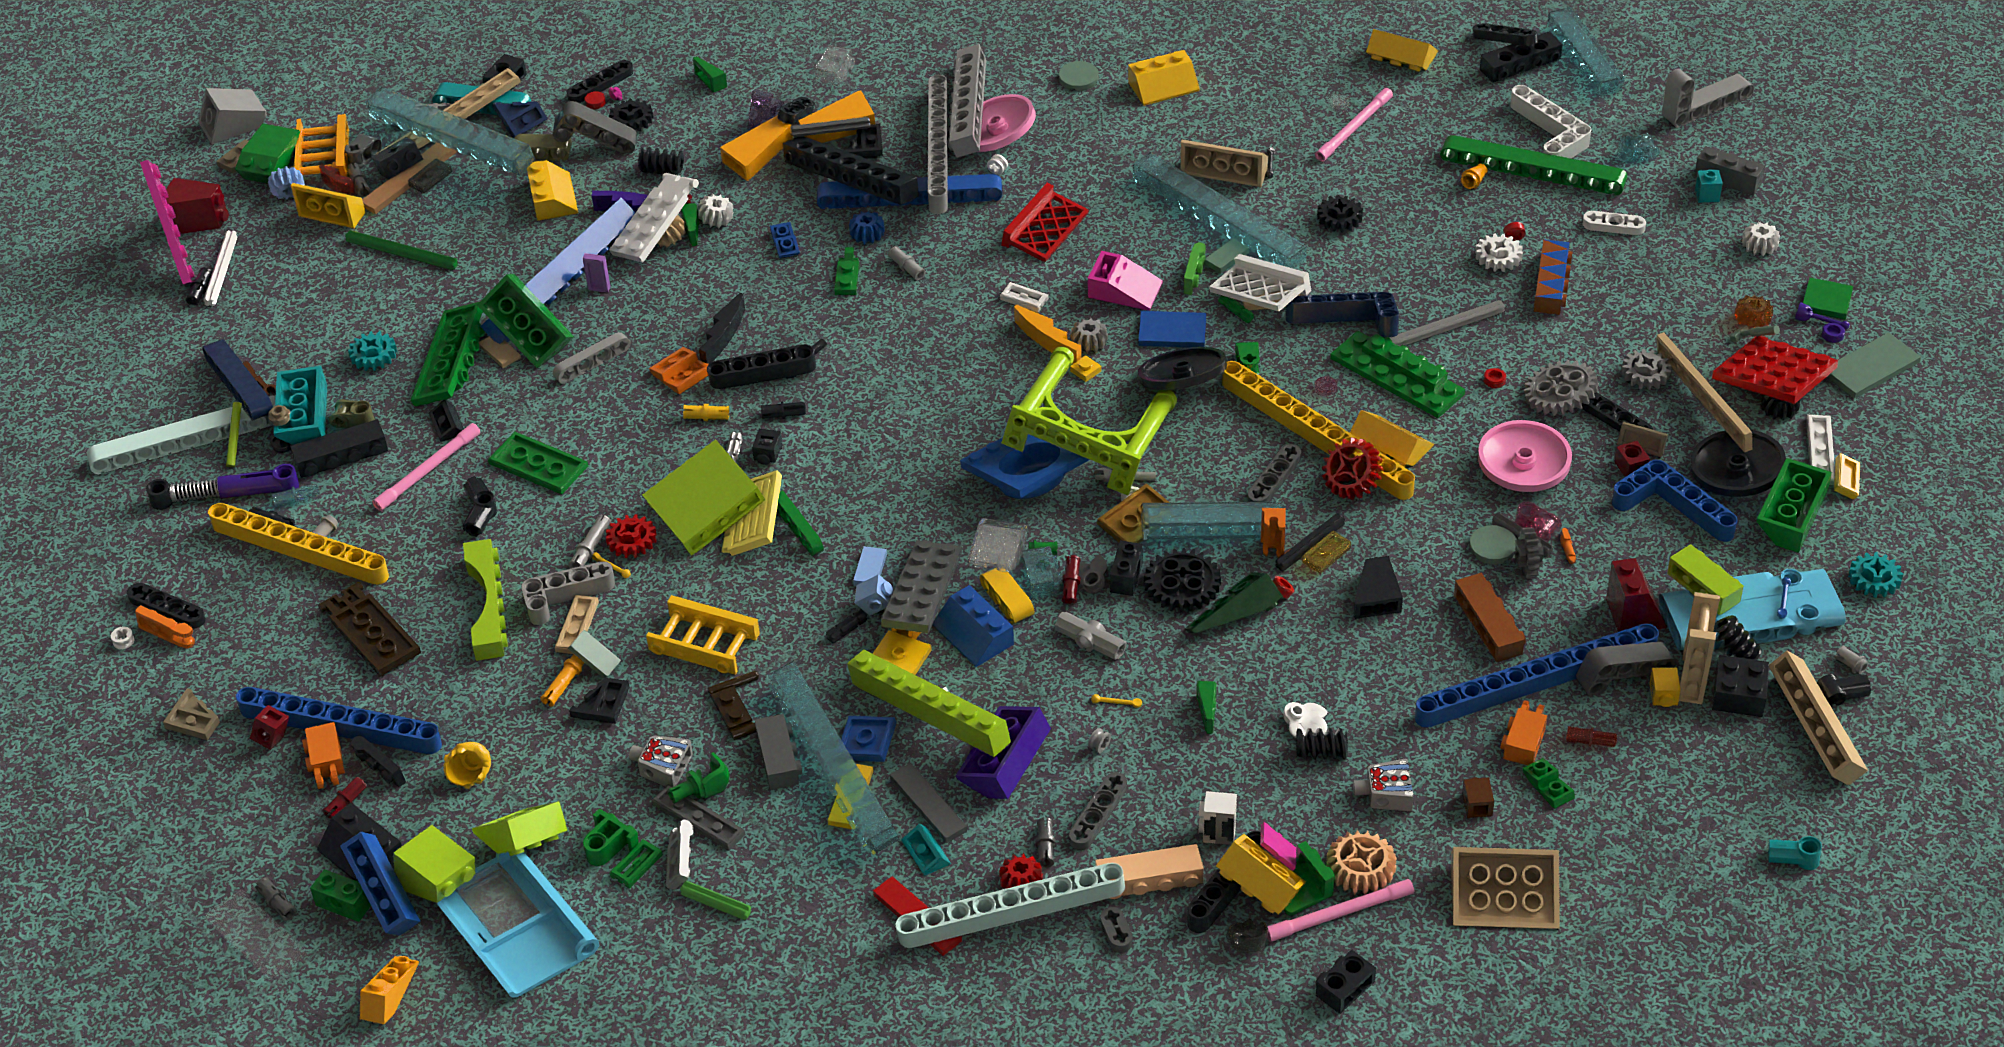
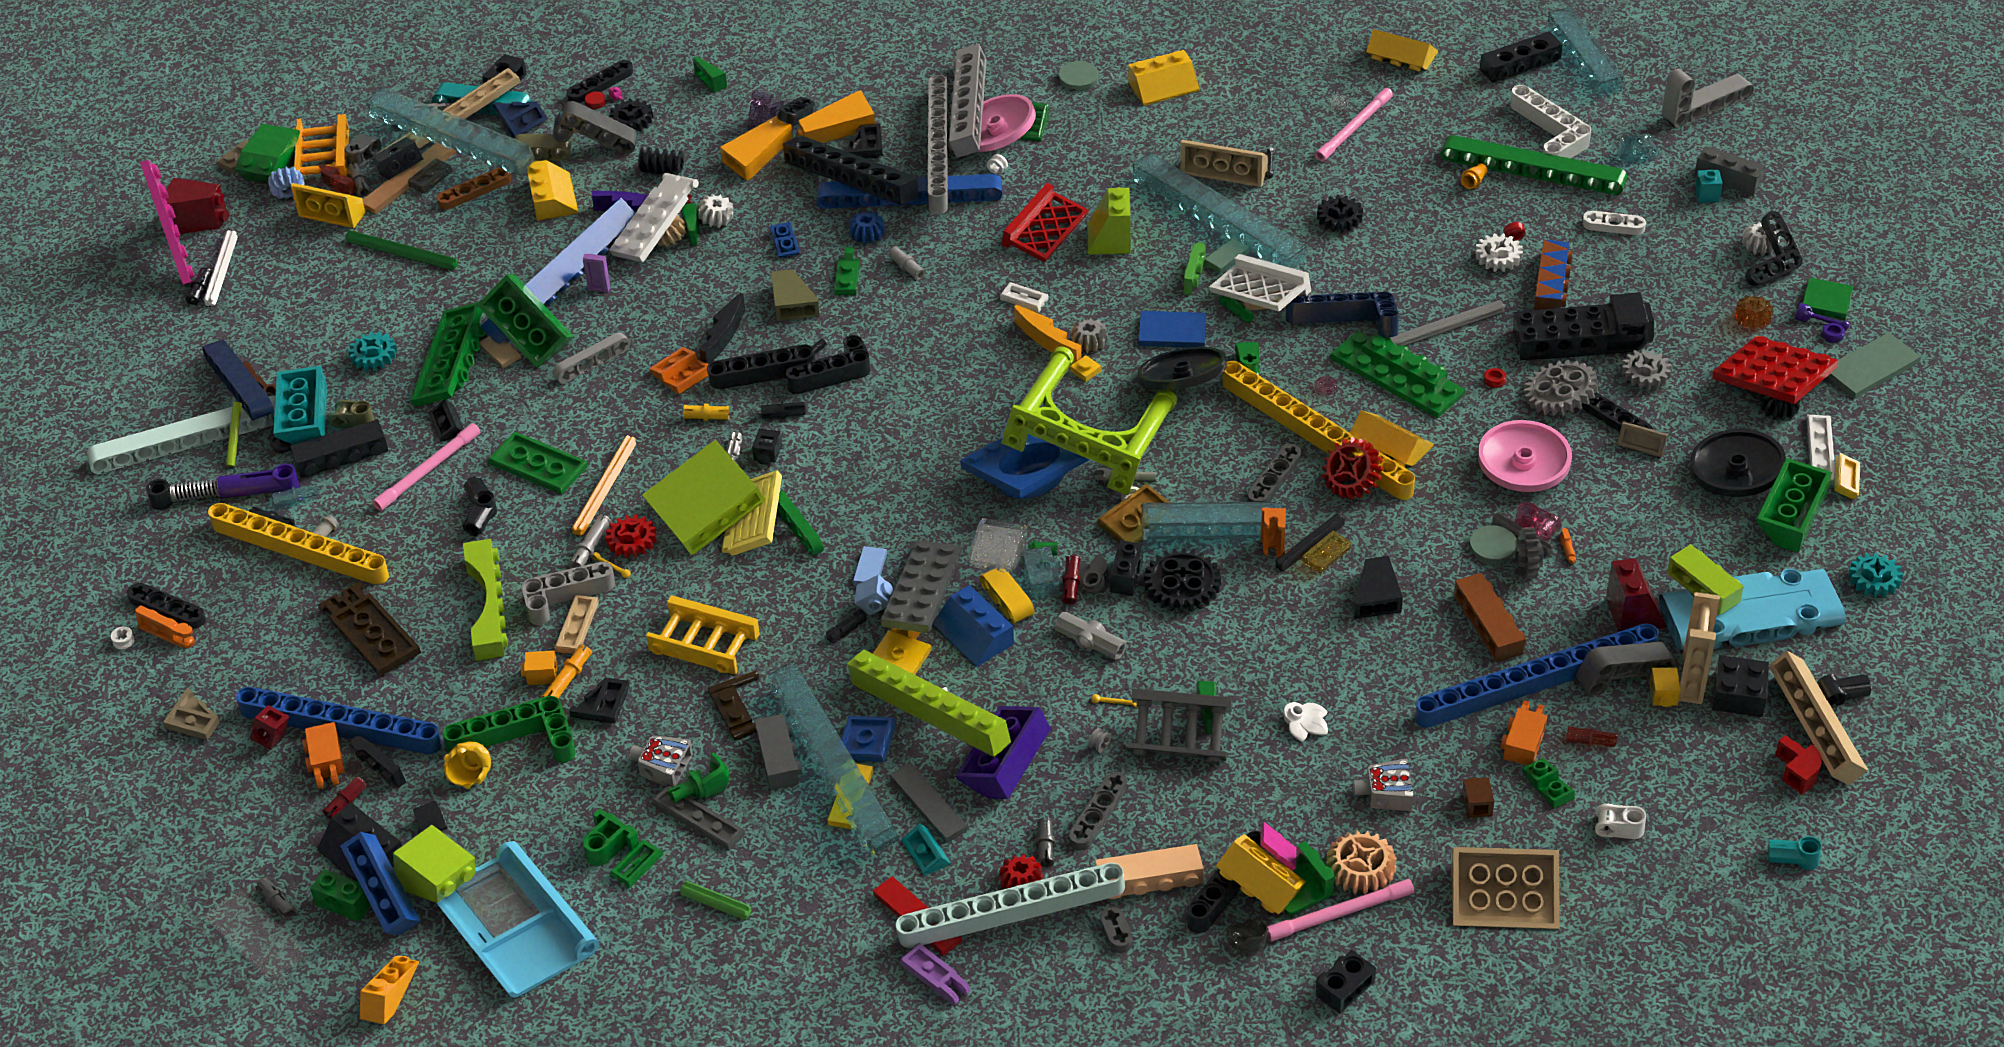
light grey slope [198,88,266,144] -> none
dark tan plate [268,405,290,426] -> none
lime slope [472,801,567,856] -> none
tile [568,630,621,678] -> none
light grey hinge [666,819,693,890] -> none
dark grey axle [790,117,870,137] -> none
clear brick [815,44,855,87] -> none
dark pink slope [1088,251,1163,311] -> none
dark green wedge [1185,572,1283,633] -> none
brick [1198,791,1237,845] -> none
red tile [1272,576,1294,598] -> none
black piece [1296,728,1348,760] -> none
black beam [1472,23,1538,46] -> none
blue beam [1612,460,1738,542] -> none
dark red brick [1614,441,1650,477] -> none
tan tile [1657,333,1752,452] -> none
black piece [1713,615,1762,660] -> none
sand green piece [1730,325,1780,342] -> none
blue hinge [1777,577,1791,618] -> none
light grey pin [1835,646,1869,674] -> none
none -> black slope [413,800,448,832]
none -> dark orange beam [437,167,512,210]
none -> green beam [442,696,576,763]
none -> light orange brick [521,651,558,686]
none -> light orange axle [572,436,636,536]
none -> olive slope [771,269,820,321]
none -> black beam [786,335,871,394]
none -> medium lavender hinge [900,944,971,1005]
none -> green slope [1021,102,1049,141]
none -> lime slope [1087,187,1131,254]
none -> dark grey fence [1126,688,1233,764]
none -> black brick [1513,292,1654,360]
none -> white piece [1595,804,1646,839]
none -> black beam [1745,211,1803,286]
none -> red brick [1775,735,1822,795]

